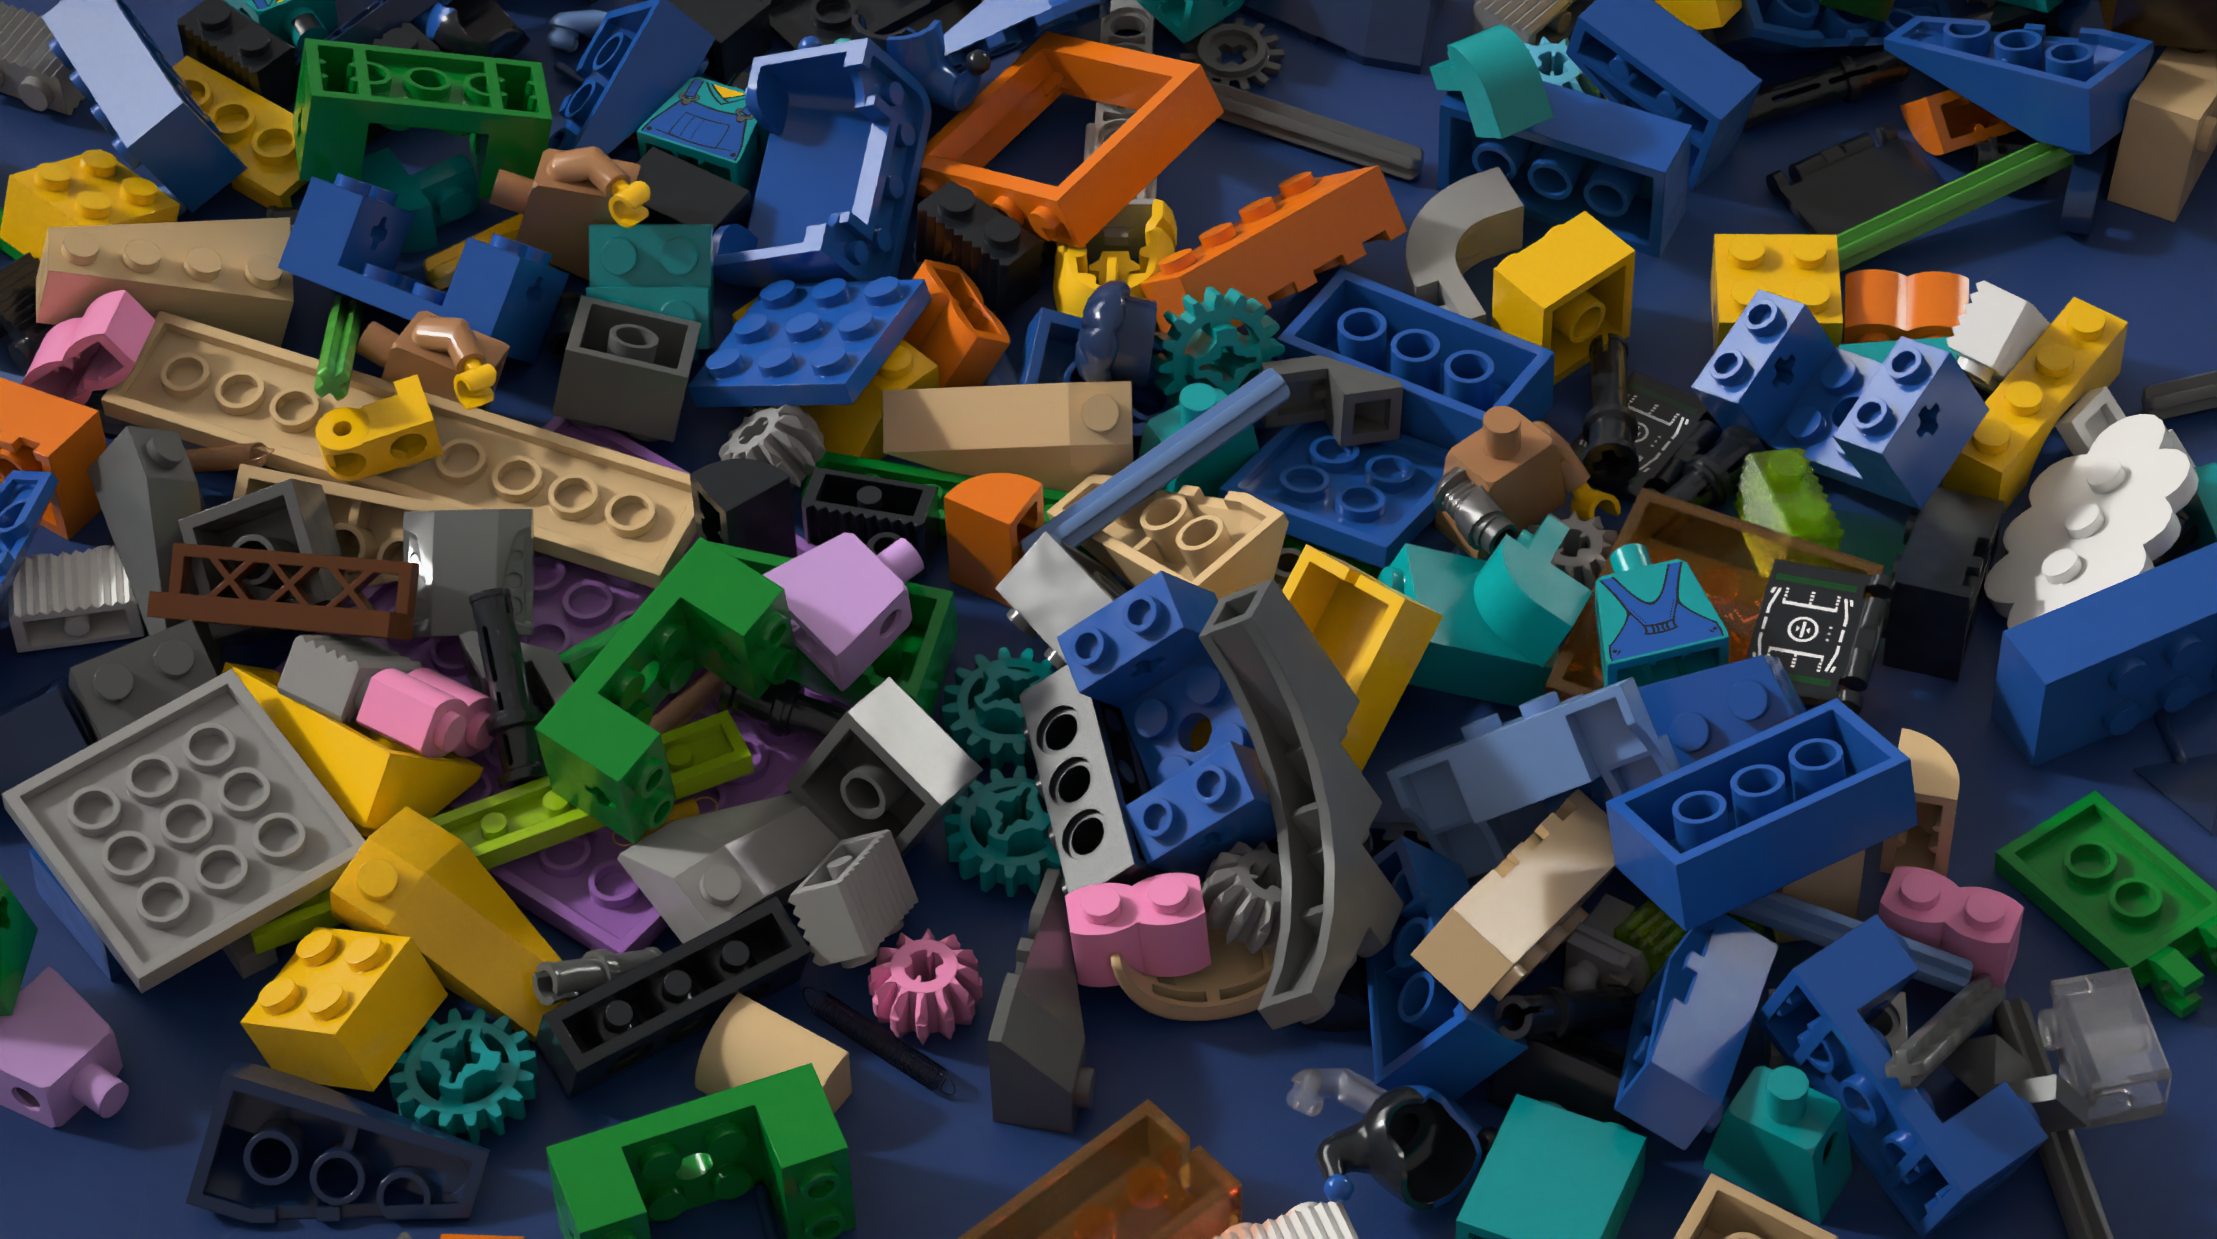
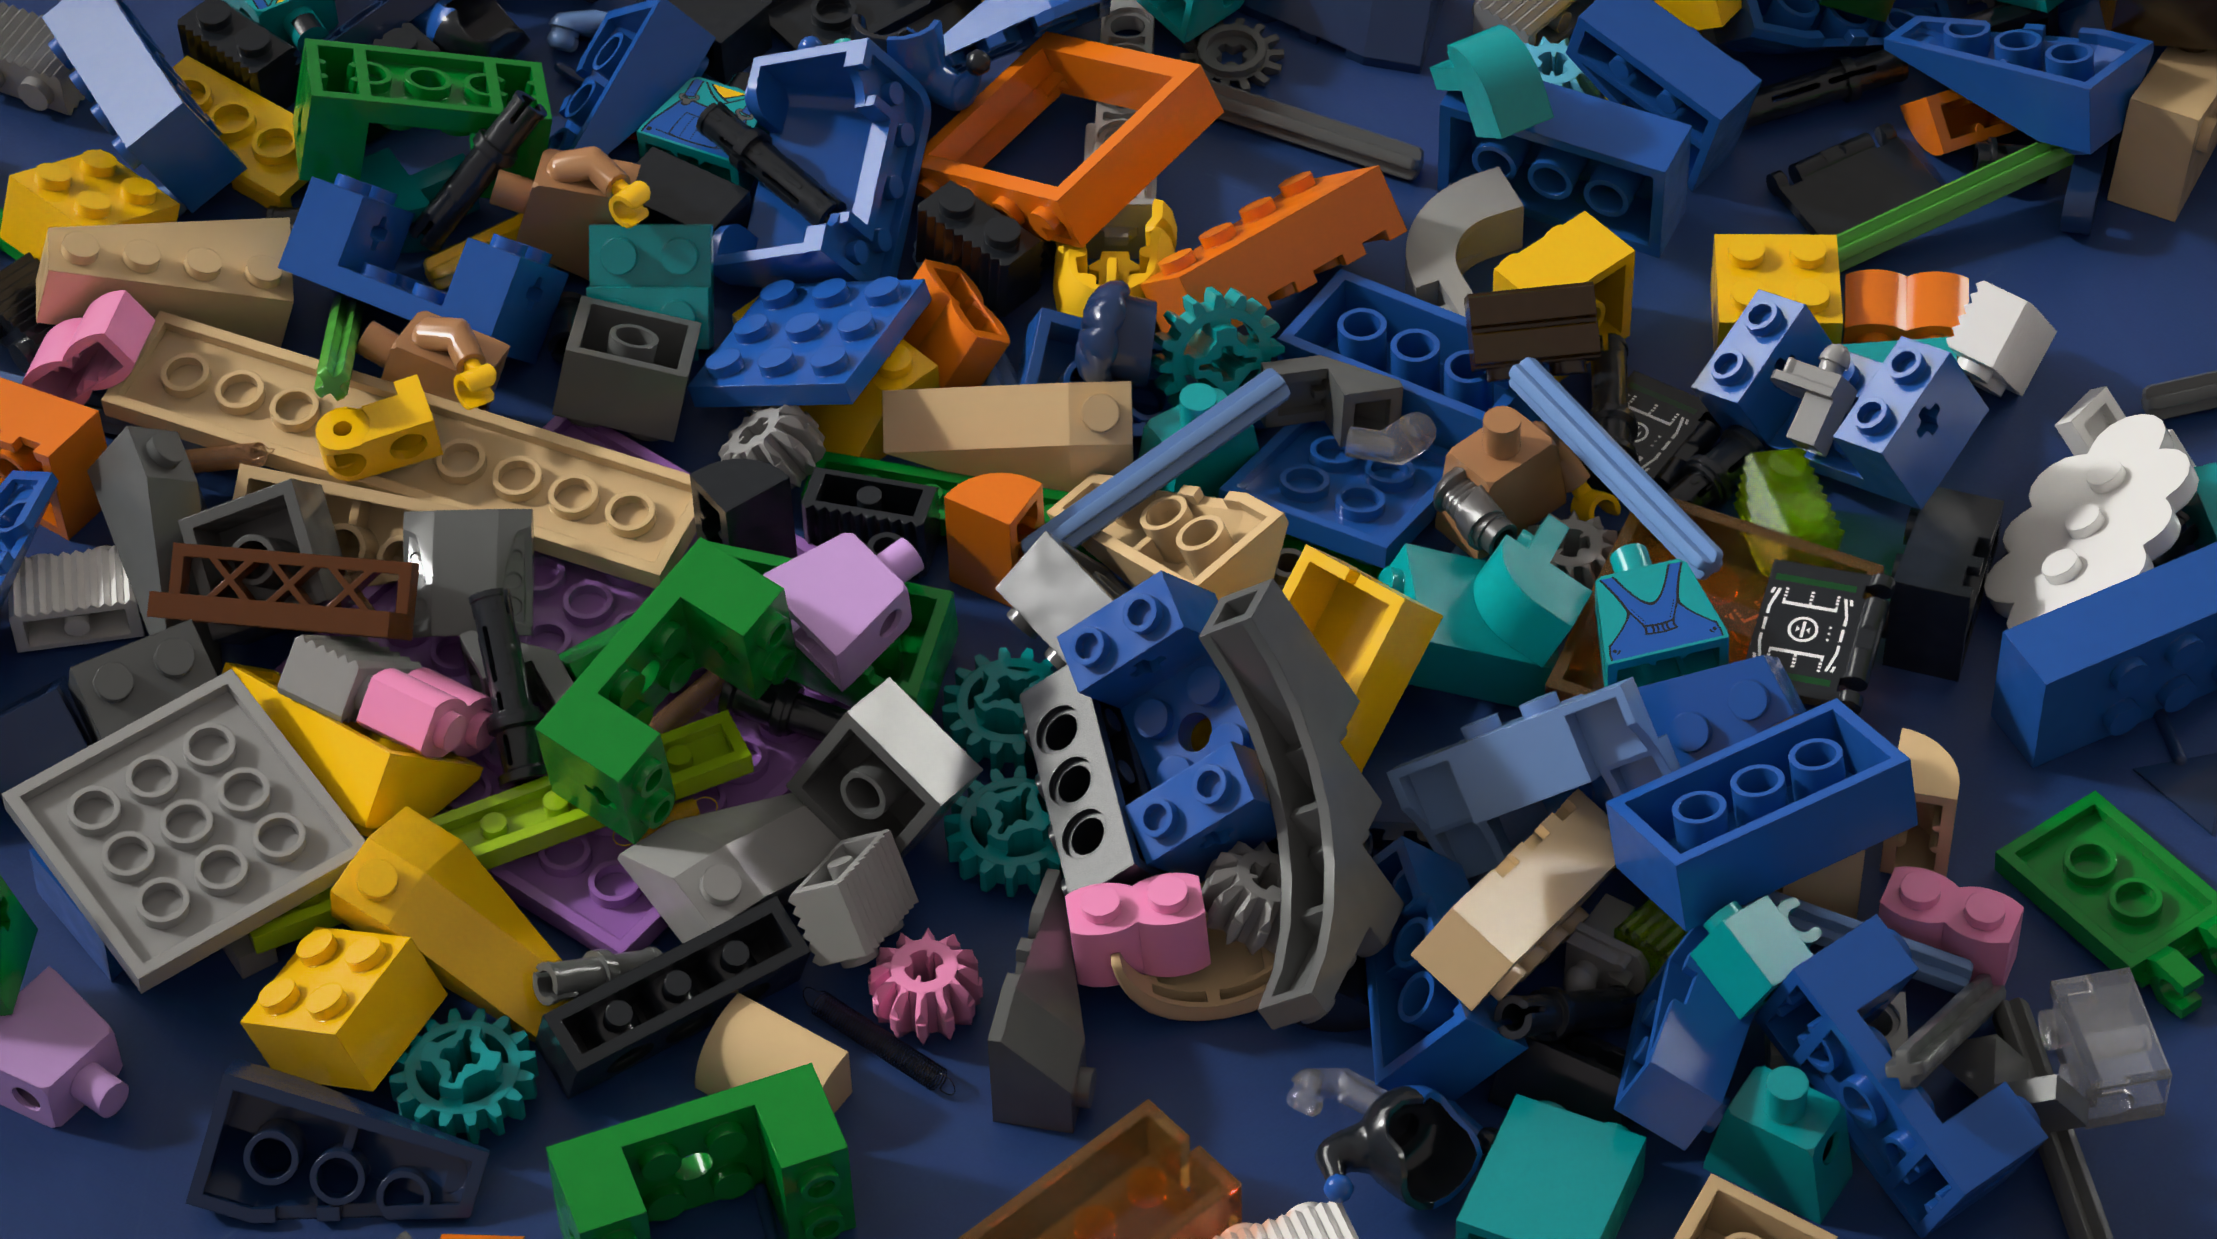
yellow arch [1942,297,2128,513] -> none
none -> black pin [409,90,547,252]
none -> black pin [696,101,847,225]
none -> clear arm [1345,412,1436,465]
none -> dark brown brick [1464,281,1601,383]
none -> medium blue axle [1509,357,1723,580]
none -> teal brick [1690,895,1822,1020]
none -> light grey piece [1770,344,1858,458]

